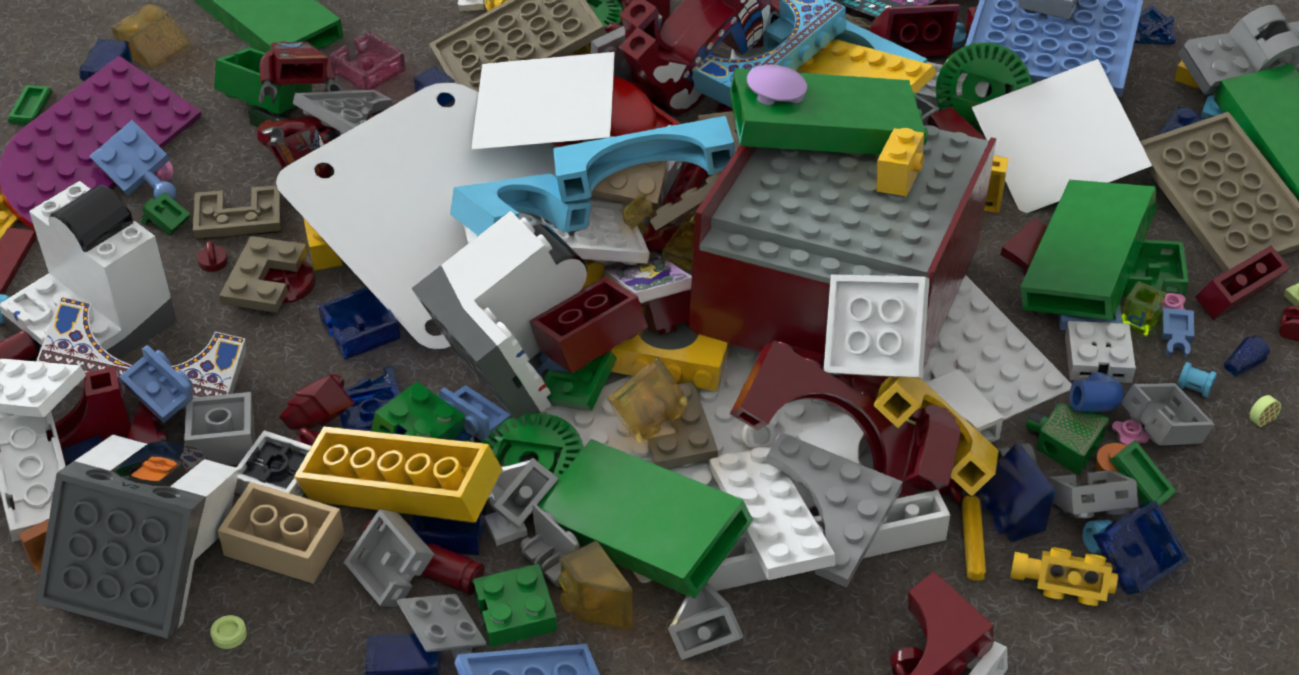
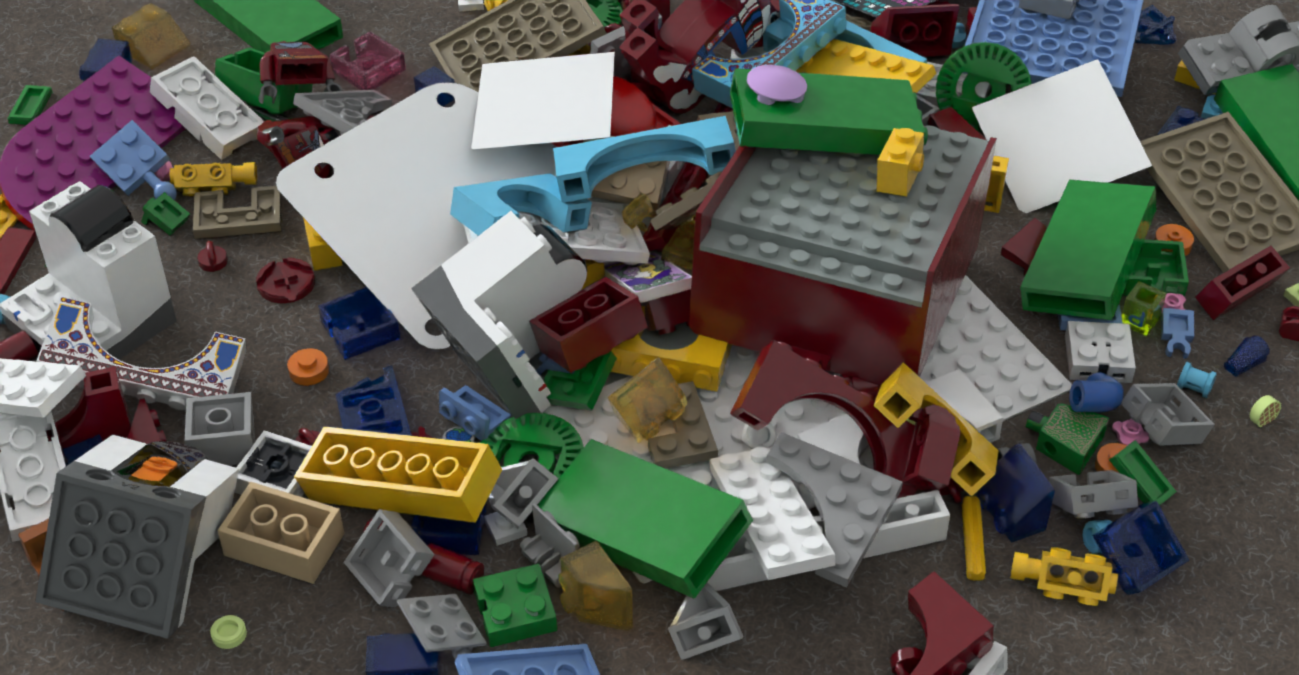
medium blue bracket [119,345,193,423] -> none
dark tan plate [219,236,307,313] -> none
dark red connector [279,373,355,430] -> none
green piece [372,381,465,440] -> none
white plate [824,274,930,378] -> none
none -> white piece [150,56,264,160]
none -> yellow brick [169,162,258,196]
none -> orange wheel [287,348,329,386]
none -> orange wheel [1154,224,1194,256]

